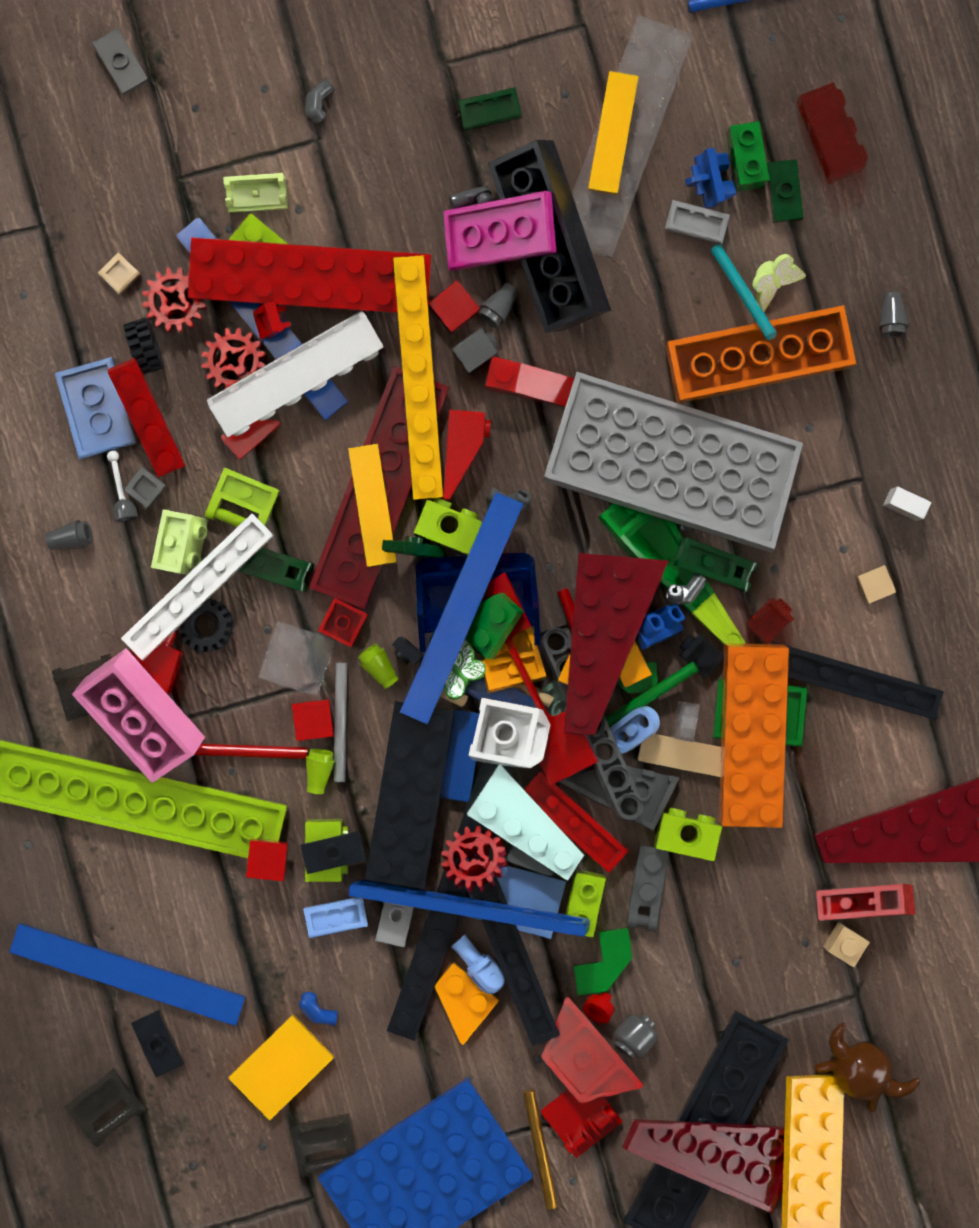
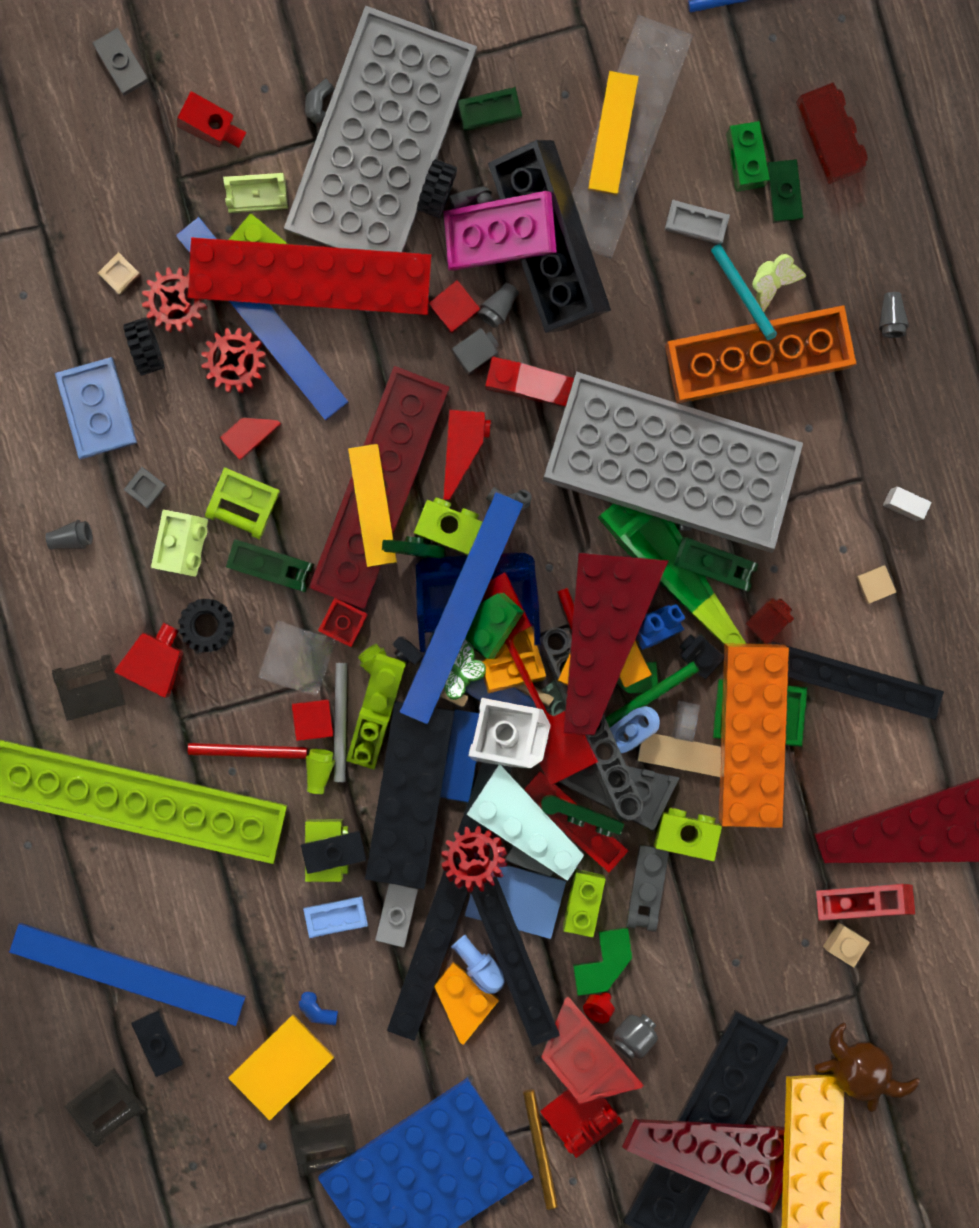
bright pink brick [72,648,205,783] -> none
red plate [107,358,185,477] -> none
hinge [107,450,138,522] -> none
white plate [121,514,273,660] -> none
white brick [207,310,383,437] -> none
red piece [246,838,289,881] -> none
red tile [252,302,291,340] -> none
blue tile [349,879,590,937] -> none
yellow plate [393,255,443,500] -> none
dark grey arm [666,573,707,605] -> none
blue hips [685,148,736,209] -> none
none -> red torso [176,91,247,148]
none -> light grey plate [284,6,477,252]
none -> lime slope [346,653,406,770]
none -> black tyre [417,159,457,218]
none -> dark green plate [541,795,624,838]

